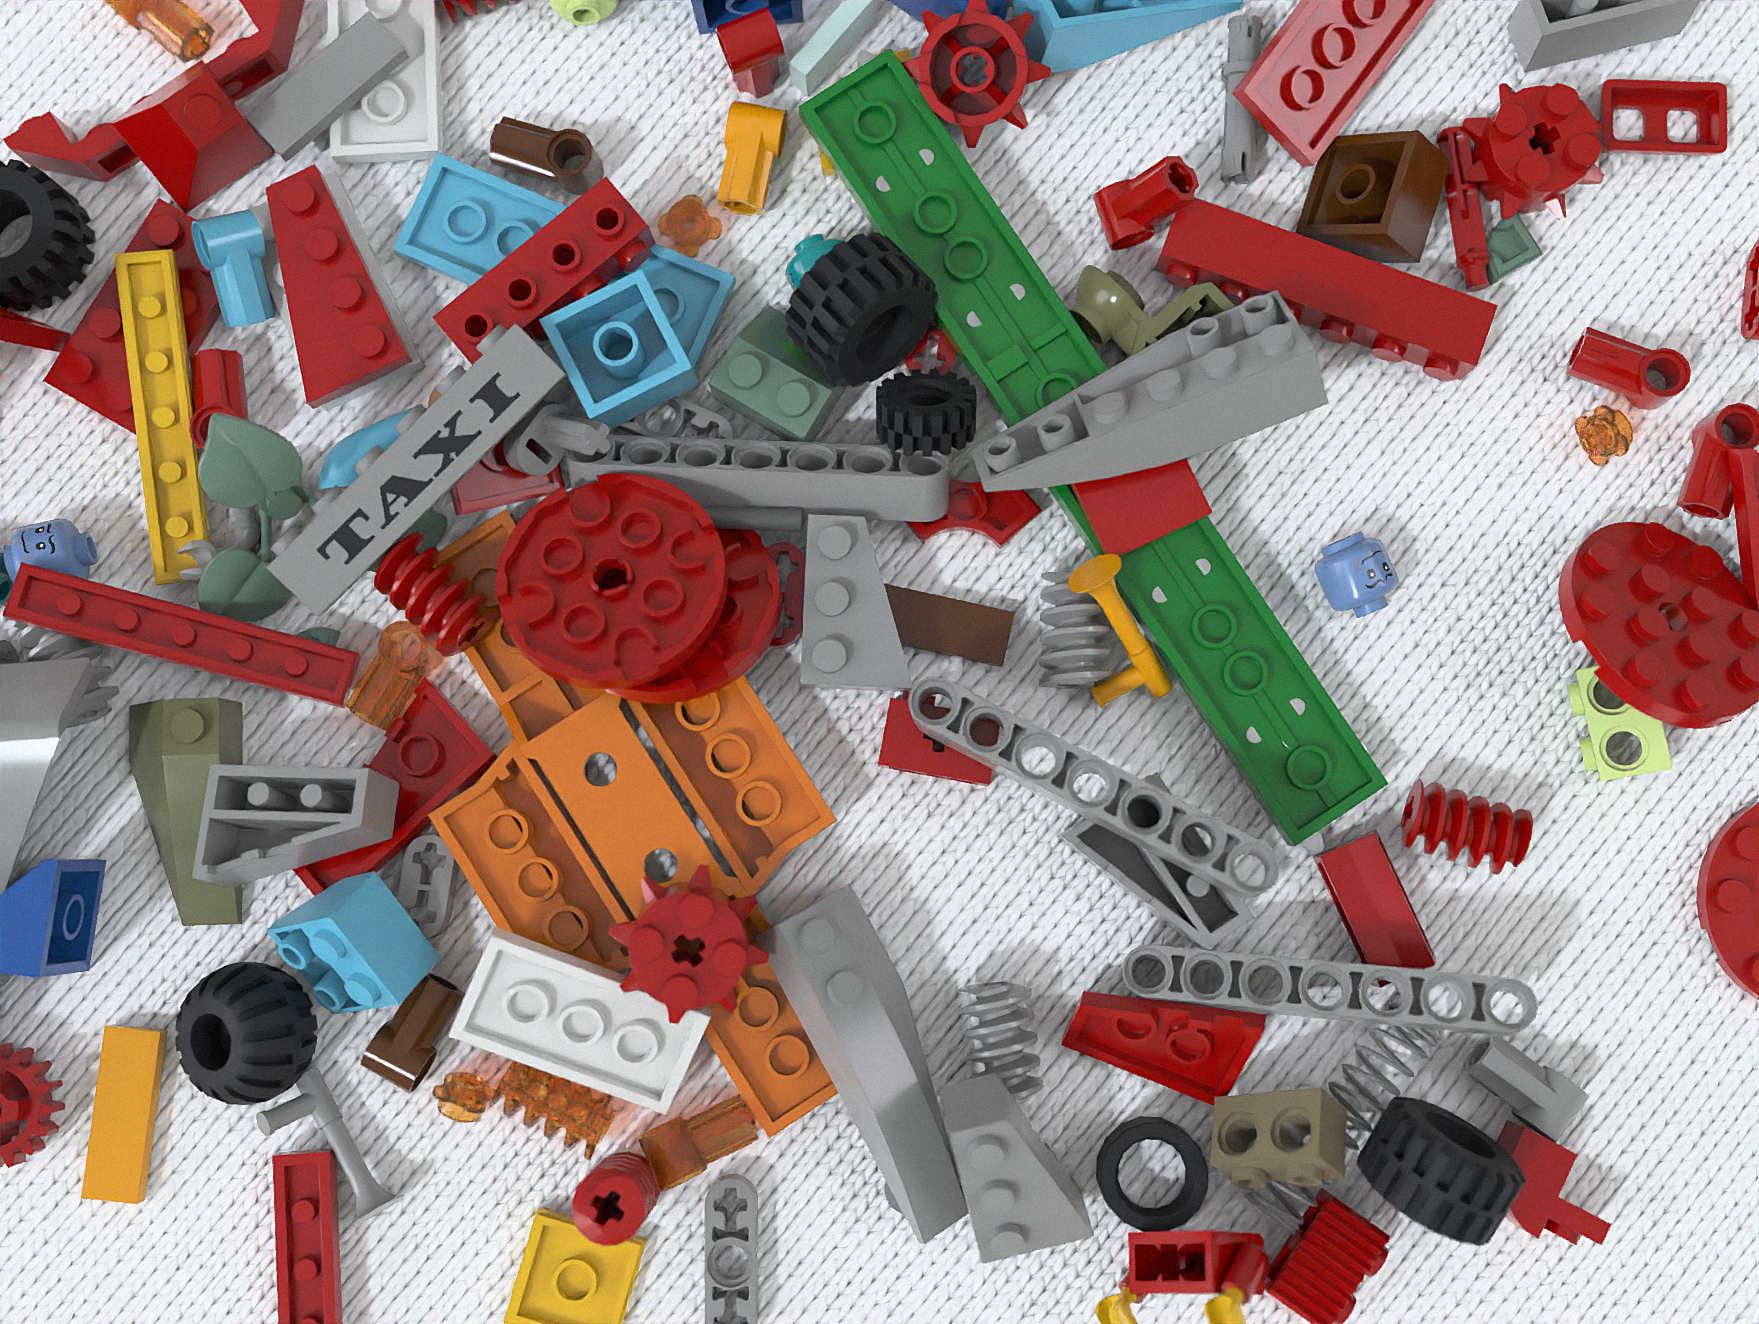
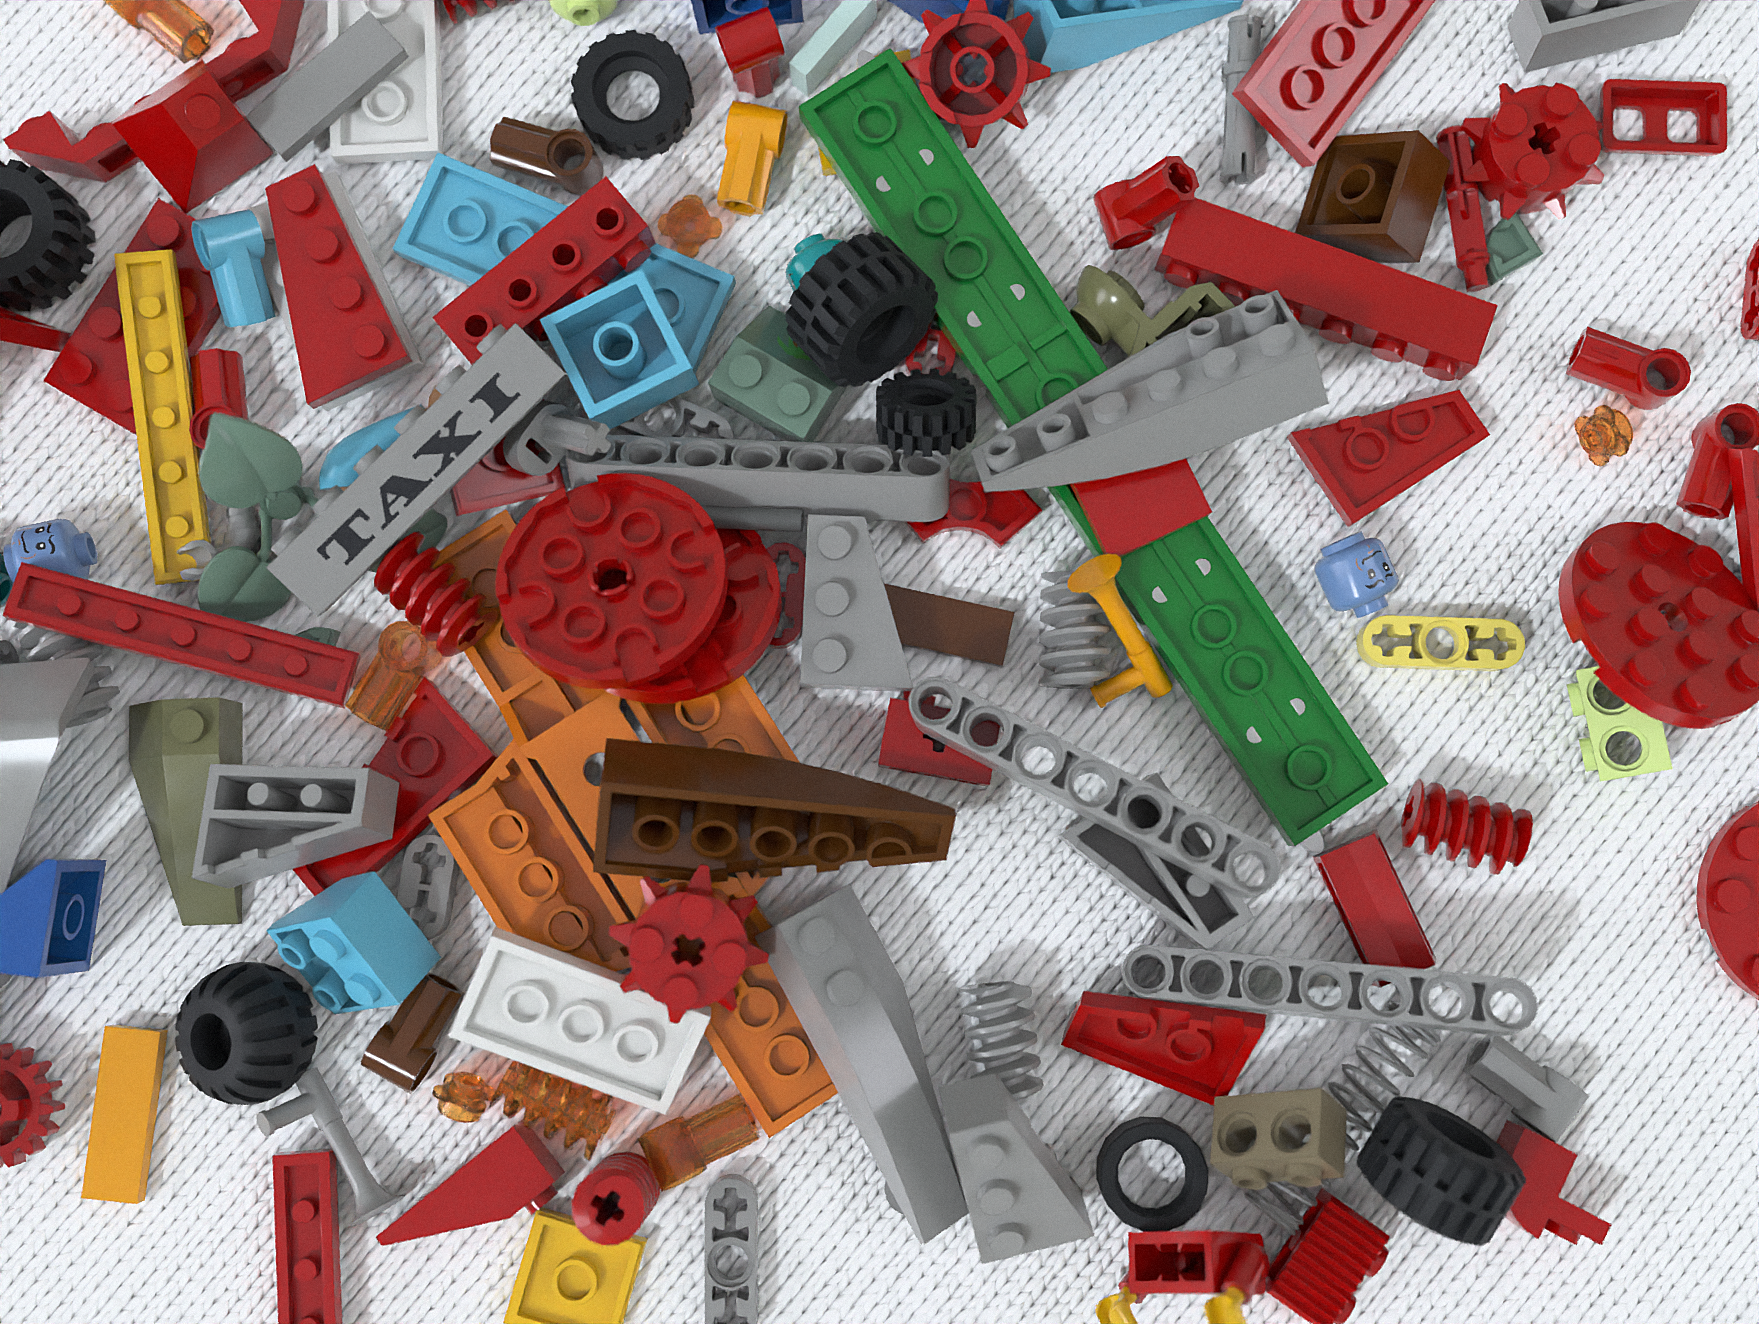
none -> red slope [375,1118,565,1246]
none -> black tyre [571,30,694,161]
none -> reddish brown wedge [593,738,956,883]
none -> red wing [1286,390,1490,527]
none -> light yellow beam [1356,615,1525,671]

